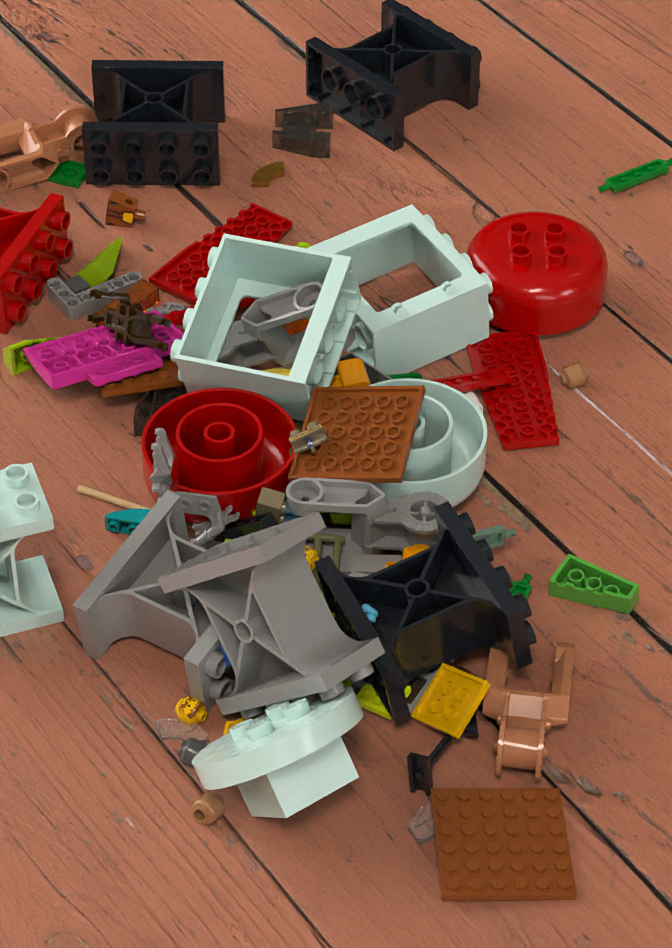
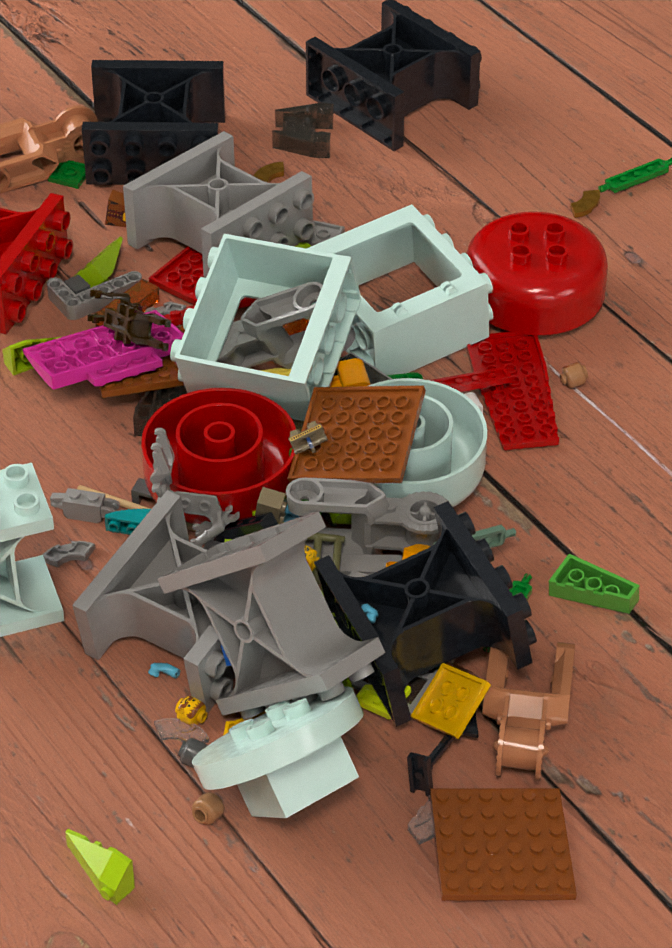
none -> light grey tile [43,541,96,567]
none -> light grey hinge [50,488,120,523]
none -> lime wedge [65,829,135,905]
none -> light grey piece [123,131,315,278]
none -> dark grey panel [131,478,152,504]
none -> medium azure arm [148,663,181,679]
none -> light grey tile [302,220,345,246]
none -> pearl gold tile [570,189,600,218]

